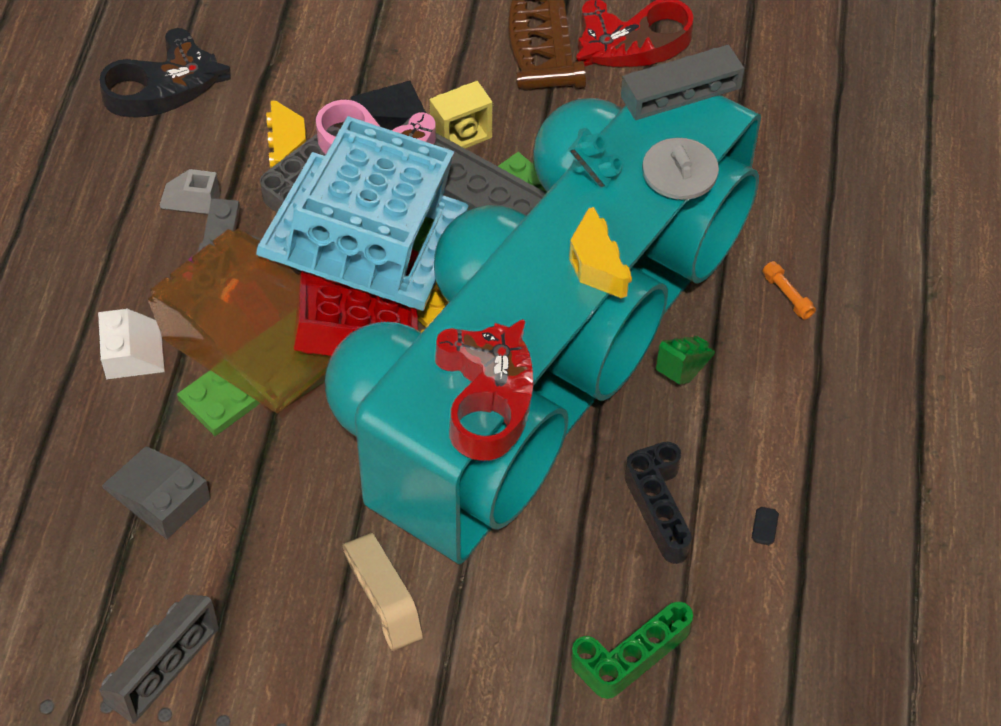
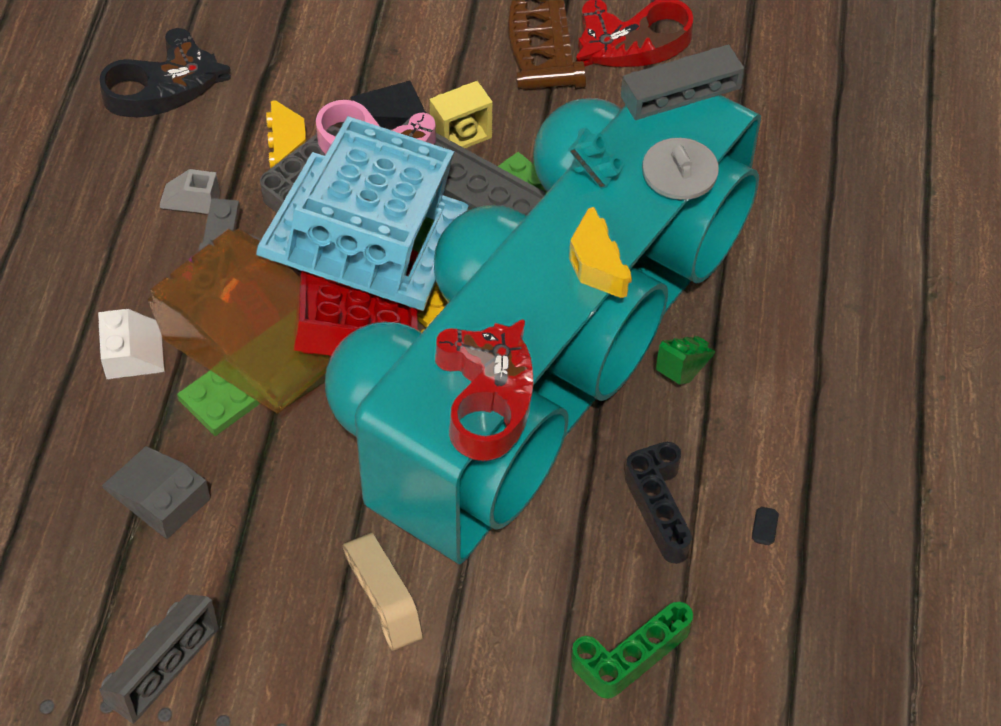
orange bar [762,261,816,320] -> none

